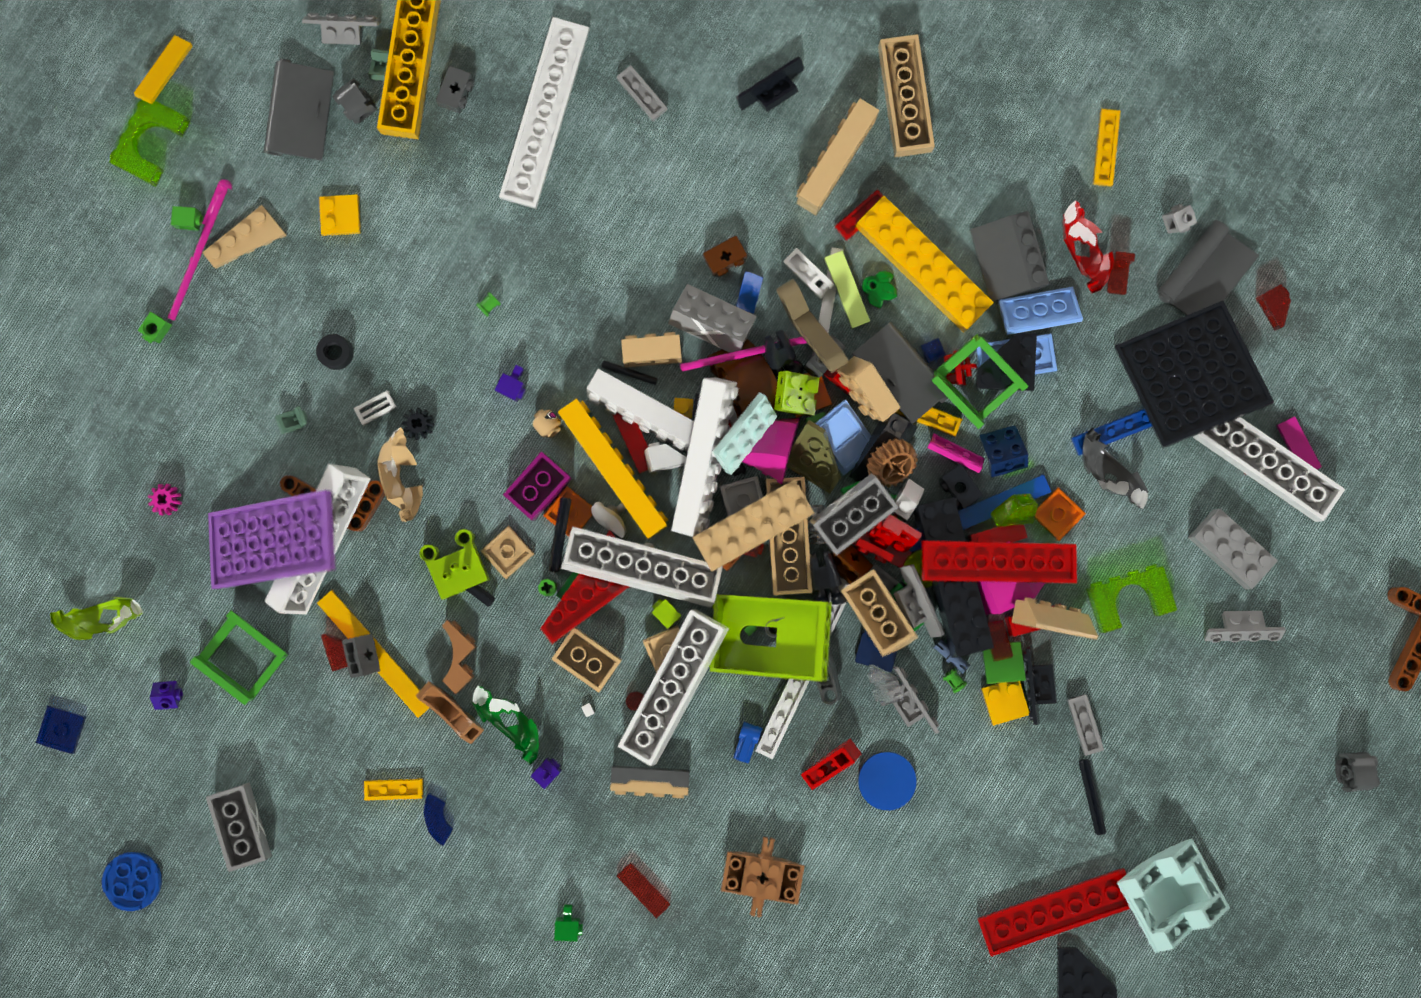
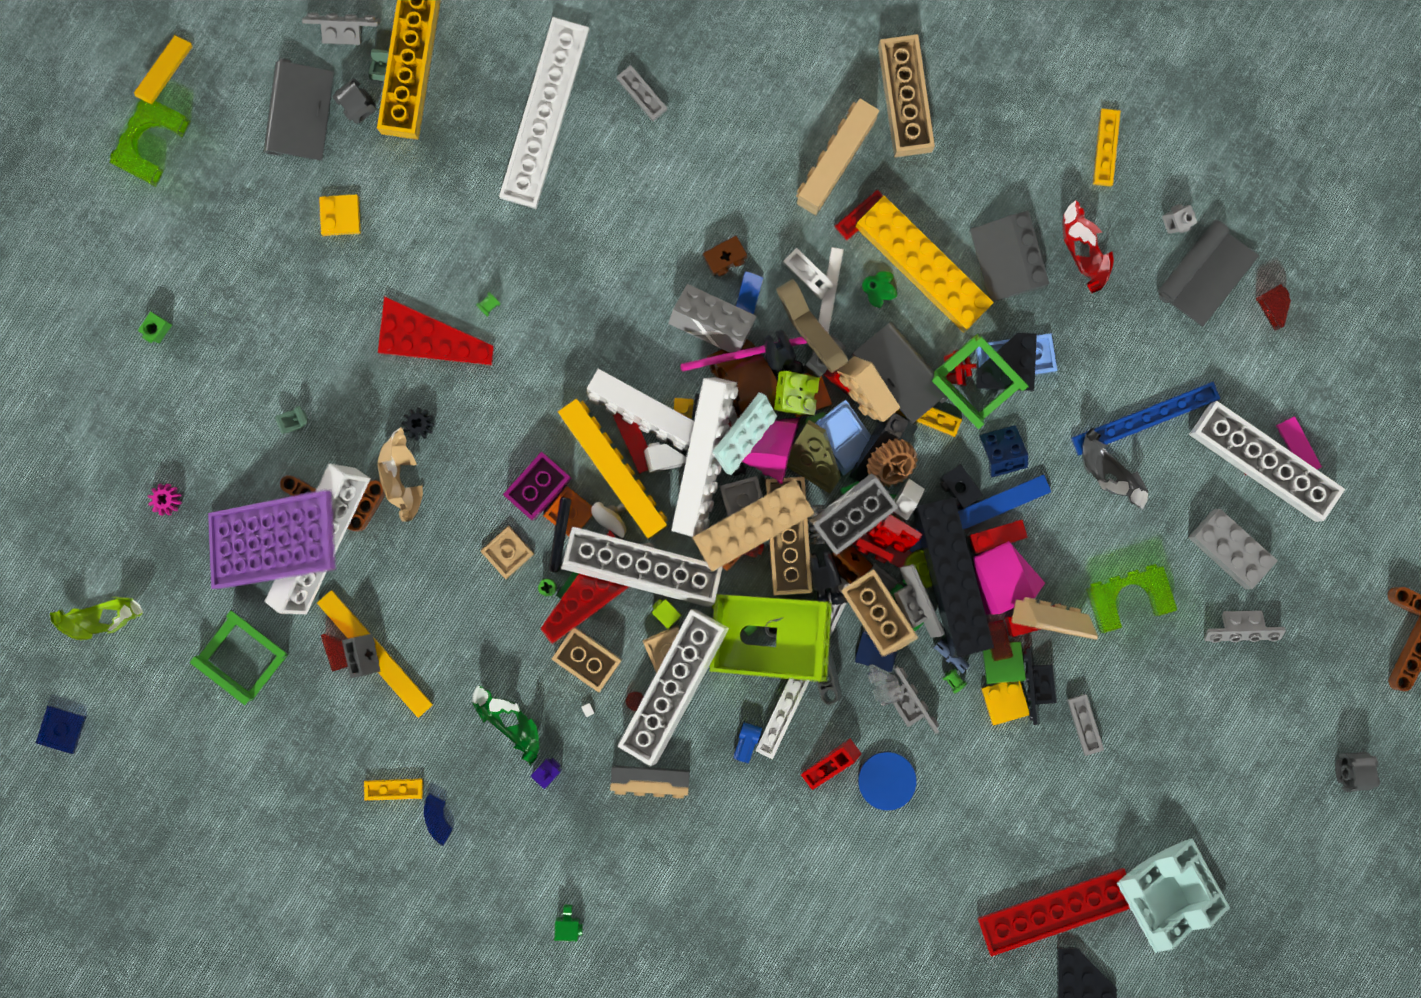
blue tile [102,852,162,911] -> none
dark purple brick [150,681,183,710] -> none
dark pink bar [168,179,232,321] -> none
bright green brick [171,206,203,231] -> none
tan wing [202,205,287,268] -> none
light grey brick [206,782,272,872] -> none
black tyre [316,334,354,370] -> none
white tile [353,391,397,426] -> none
medium nougat arch [416,681,484,744] -> none
lime piece [419,529,495,607] -> none
dark grey brick [436,66,474,114] -> none
medium nougat arch [442,620,477,694] -> none
dark purple brick [495,365,526,402] -> none
tan head [532,409,561,438] -> none
black bar [601,360,658,386] -> none
clear red tile [616,862,670,919] -> none
tan brick [621,332,682,368] -> none
medium nougat slope [721,837,805,917] -> none
black bracket [736,56,804,112] -> none
yellowish green tile [824,251,870,329] -> none
clear blue tile [920,338,946,363] -> none
red plate [922,541,1077,583] -> none
dark pink tile [927,433,985,473] -> none
clear neon green slope [991,493,1038,526] -> none
light blue tile [998,287,1083,335] -> none
orange tile [1031,487,1086,541] -> none
black axle [1079,759,1106,835] -> none
clear red bracket [1107,251,1135,295] -> none
black plate [1114,300,1274,449] -> none
none -> red wing [378,296,494,366]

